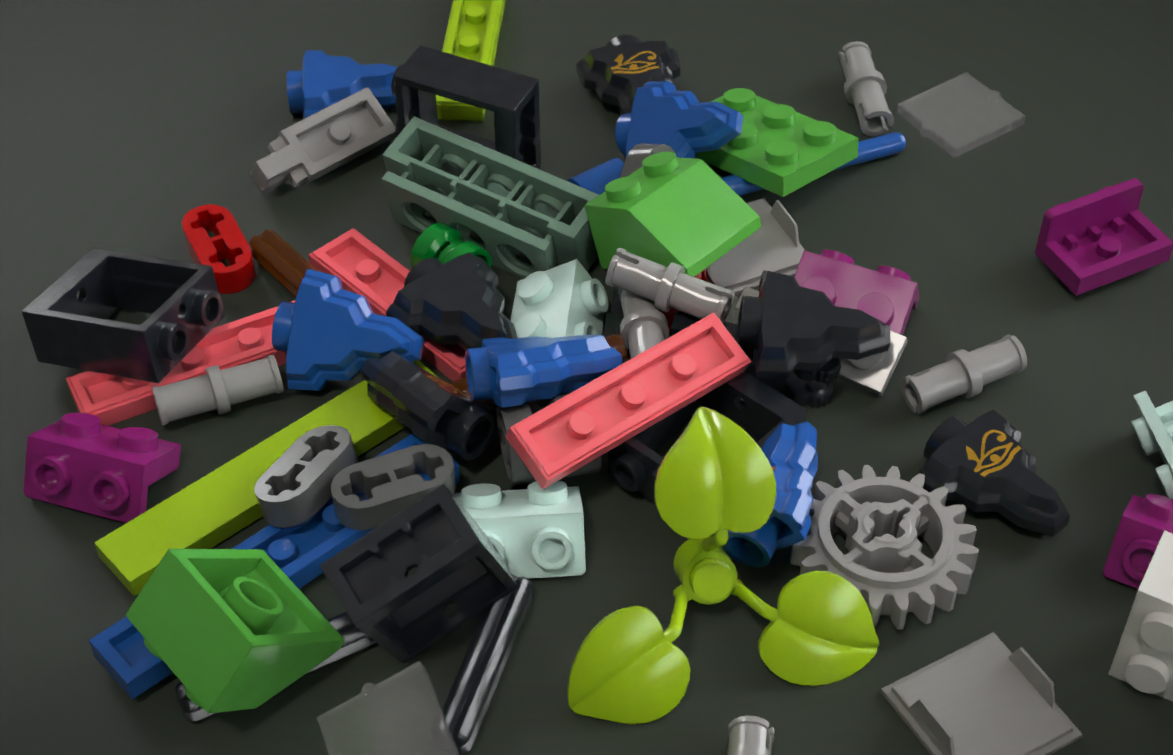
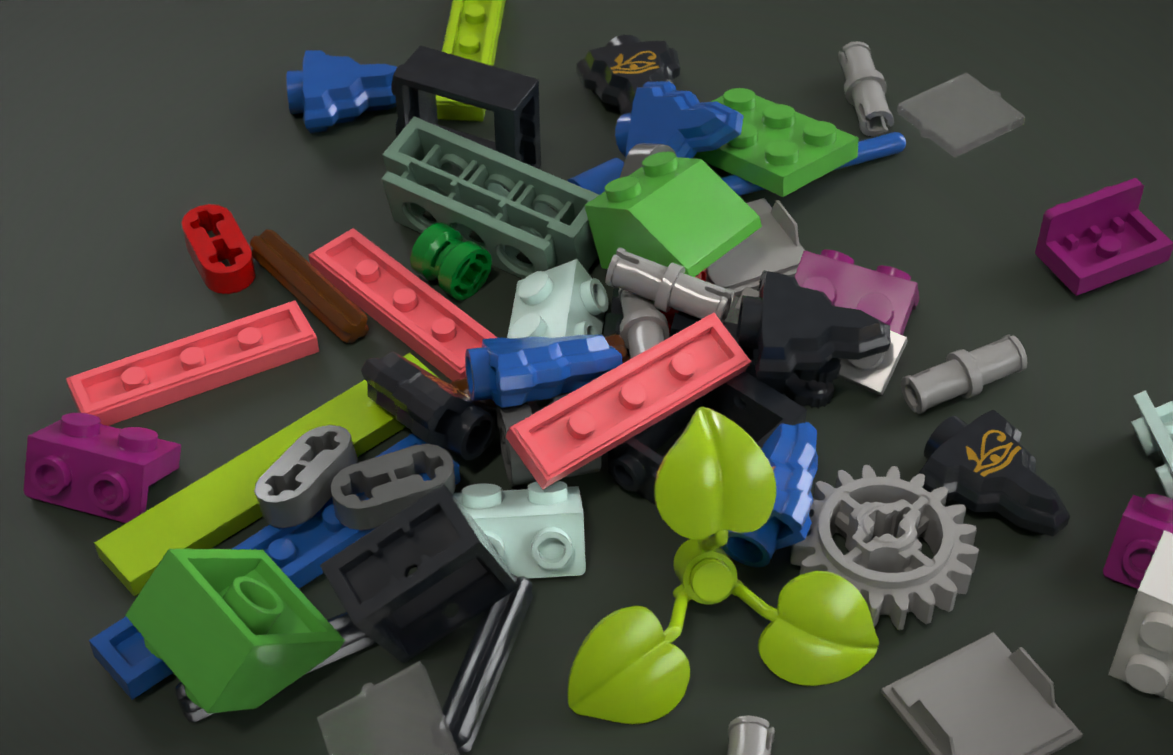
black window [21,248,225,383] -> none
light grey pin [152,355,284,425] -> none
light grey hinge [250,88,396,193] -> none
blue rock [272,268,424,391] -> none
black rock [386,252,518,350] -> none

